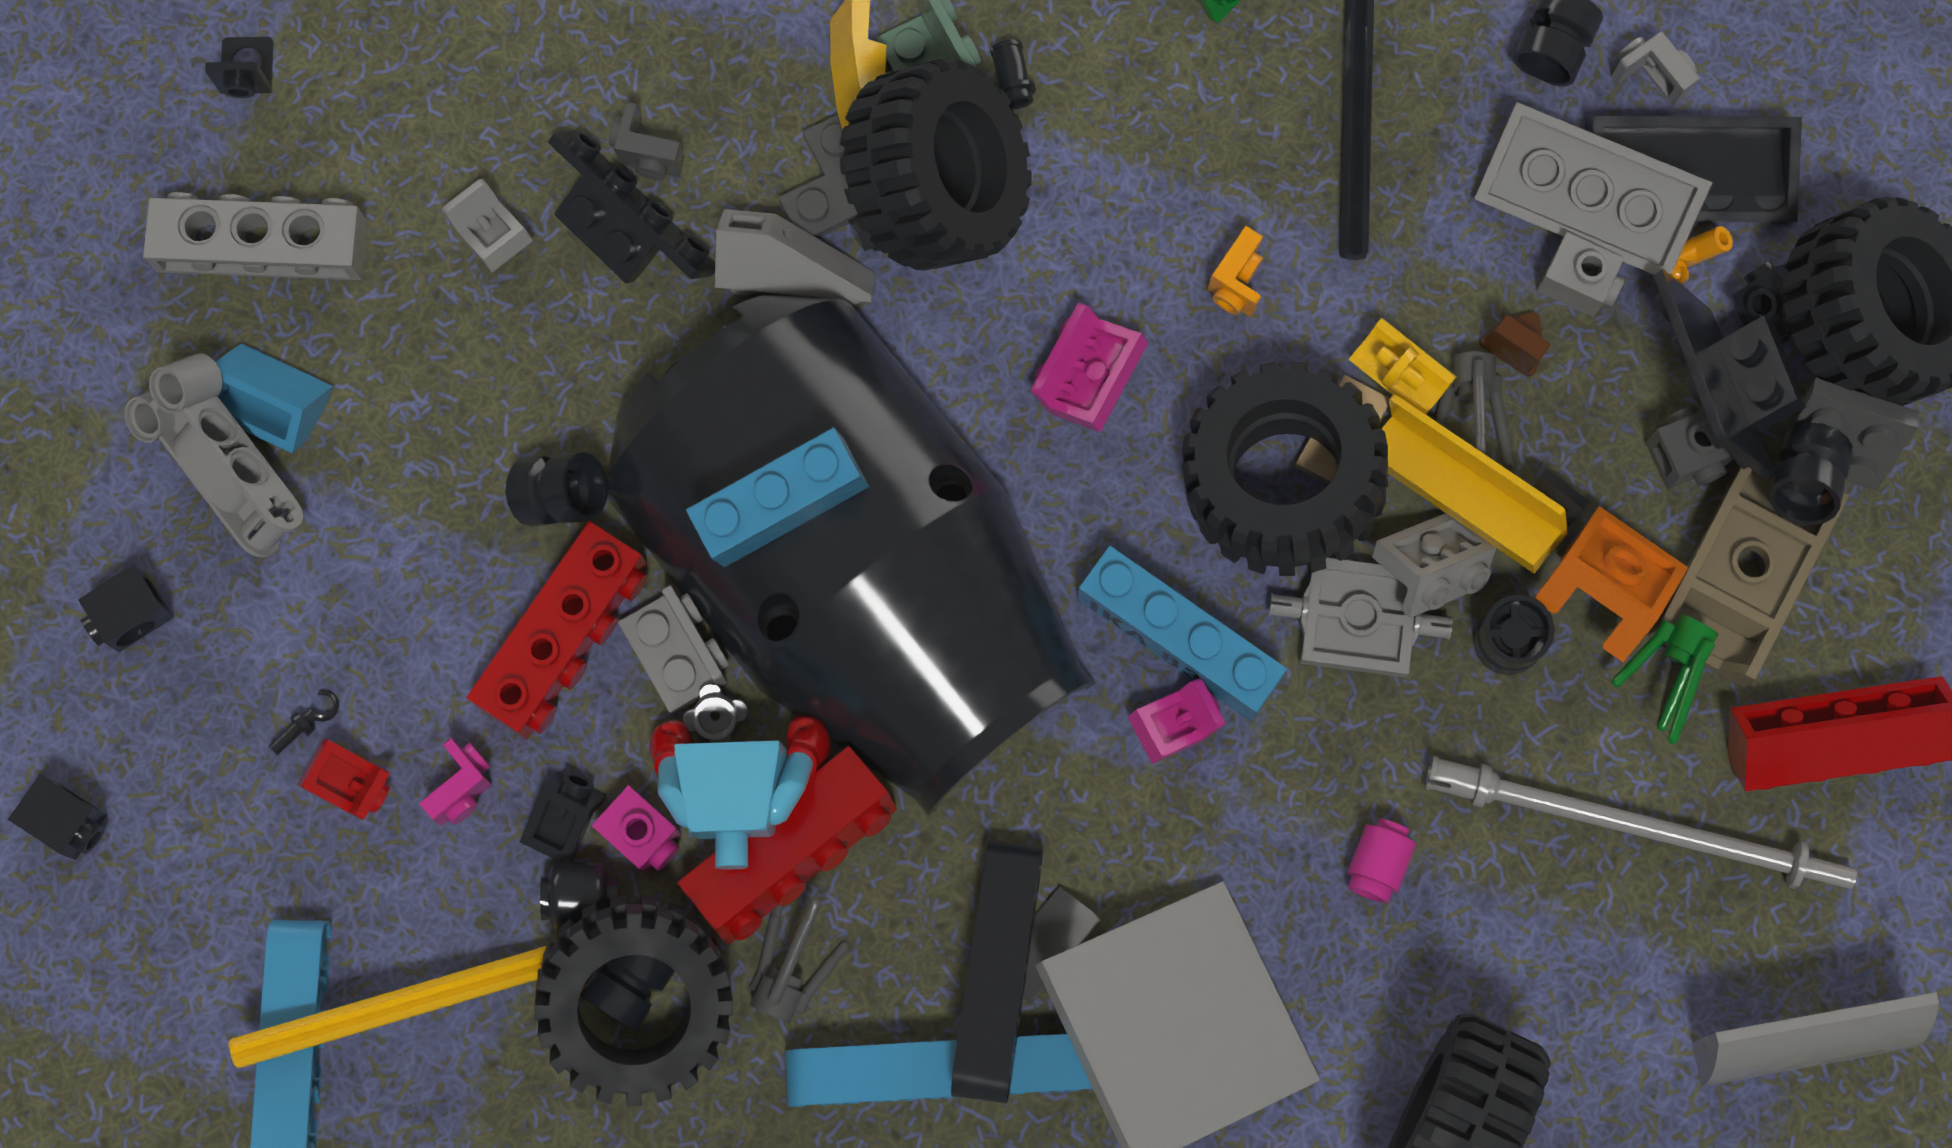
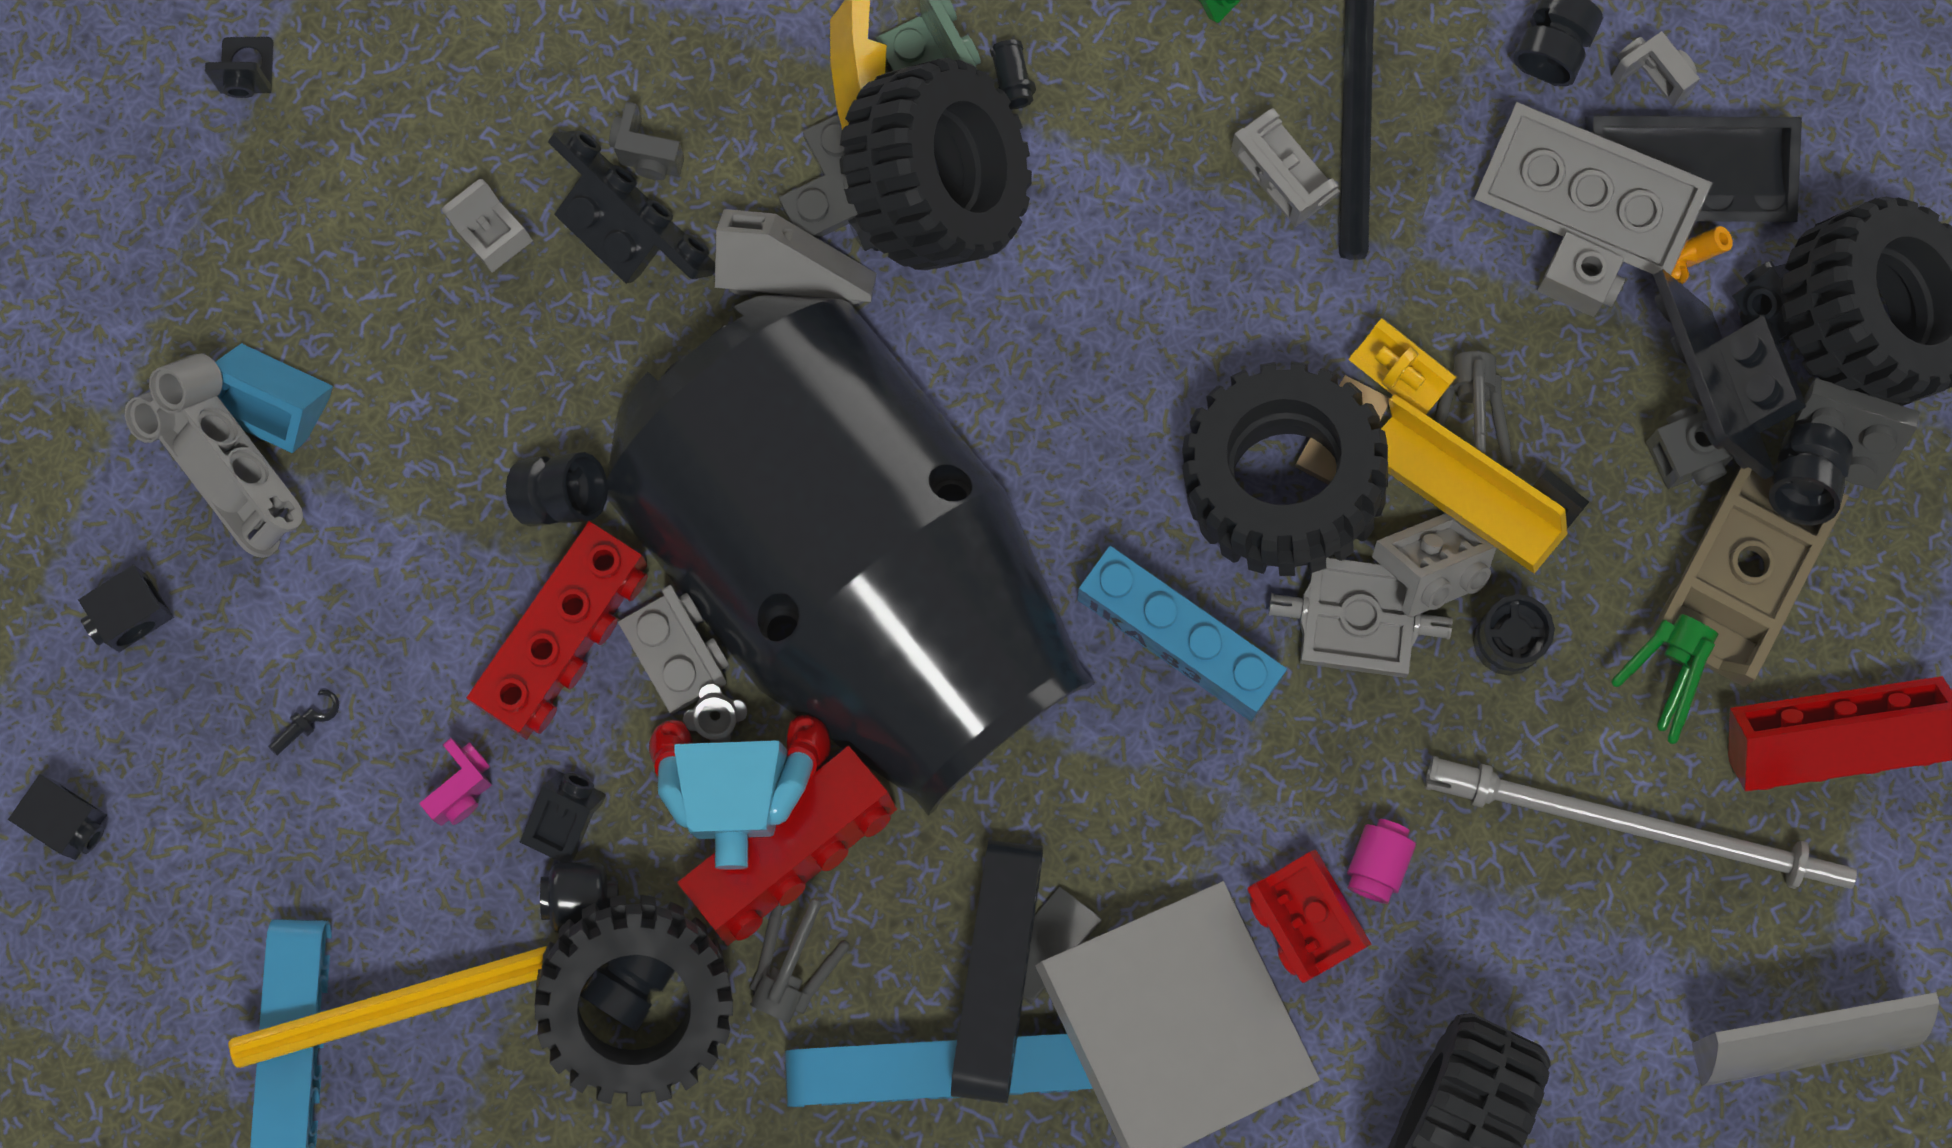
light grey brick [143,192,367,280] -> none
red bracket [297,738,390,820] -> none
dark pink brick [591,785,681,874] -> none
dark azure brick [686,428,870,567] -> none
dark pink bracket [1031,303,1148,432] -> none
dark pink bracket [1128,678,1225,764] -> none
light orange bracket [1207,226,1264,317] -> none
reddish brown tile [1479,313,1551,377] -> none
orange panel [1534,506,1688,663] -> none
none -> light grey hinge [1231,108,1340,227]
none -> red bracket [1247,849,1372,983]

